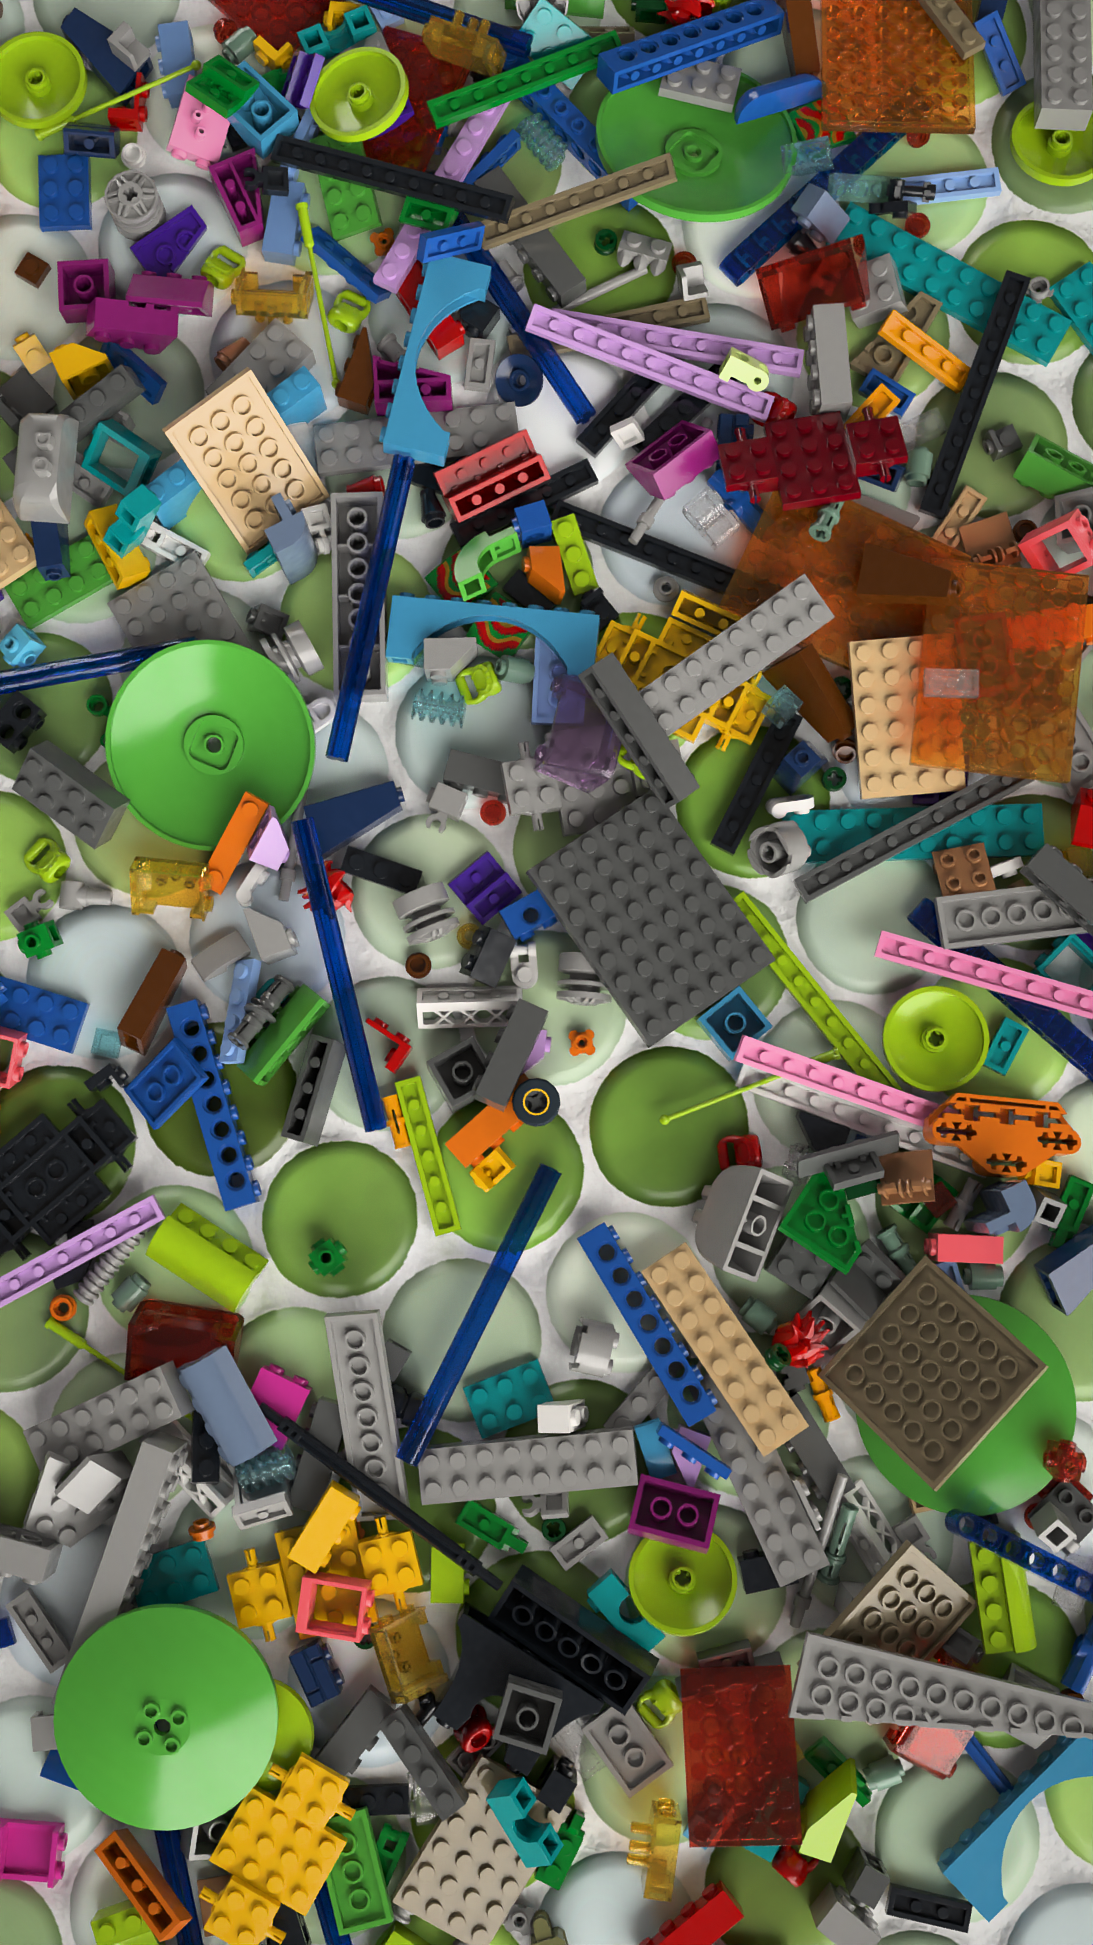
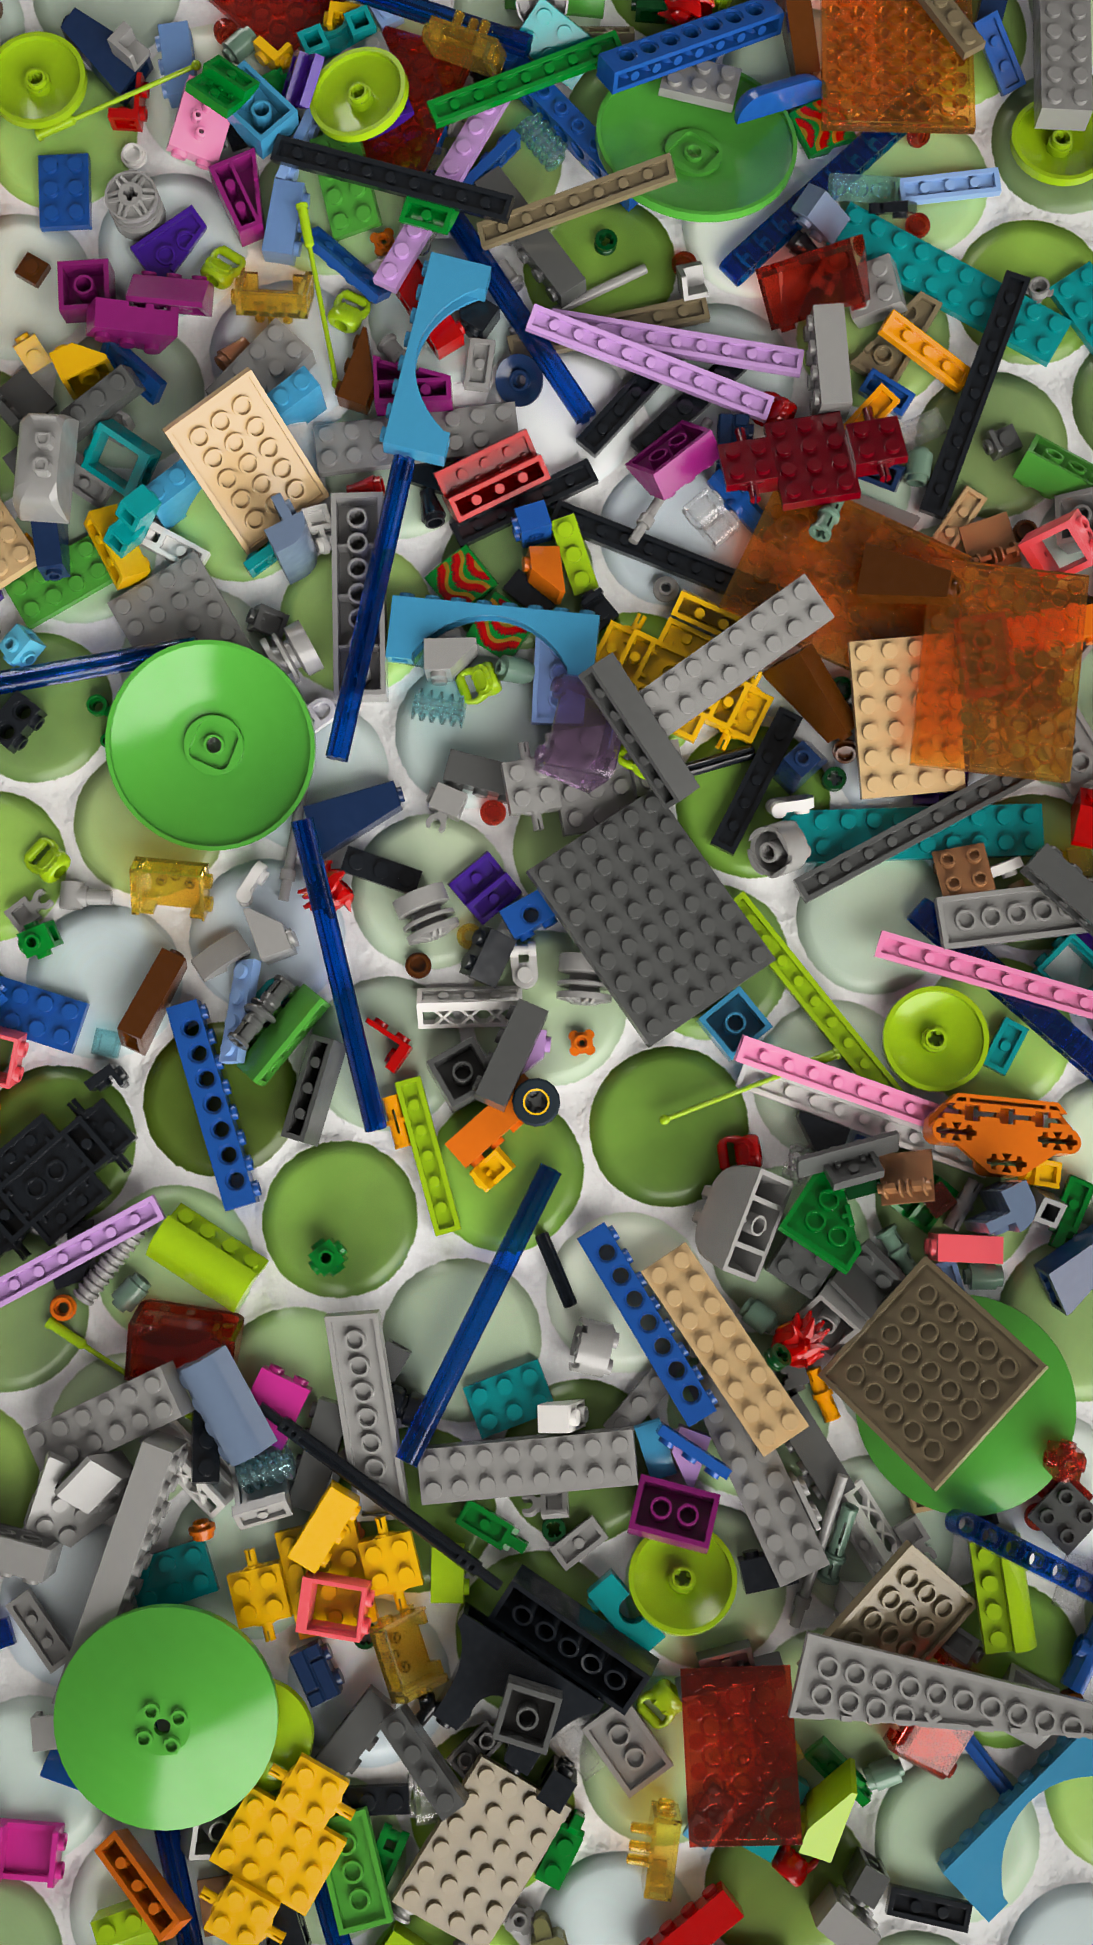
dark grey brick [12,740,131,850] -> none
dark blue brick [63,122,120,159] -> none
blue tile [124,1037,209,1130] -> none
orange plate [198,791,270,895] -> none
black plate [244,166,289,197] -> none
lavender slope [247,805,290,871] -> none
blue plate [416,221,485,263] -> none
red piece [453,1704,493,1753] -> none
bright green arch [454,526,522,602] -> none
teal arch [486,1776,564,1868] -> none
white plate [610,416,645,450] -> none
light grey plate [617,230,673,276] -> none
yellowish green leg [719,346,769,392] -> none
clear light blue brick [761,684,804,729] -> none
clear light blue torso [780,136,834,176] -> none
black bar [886,179,936,203] -> none
clear plate [923,668,979,698] -> none
light grey brick [1030,1501,1081,1554] -> none
none -> black axle [535,1232,577,1308]
none -> black axle [685,745,756,776]

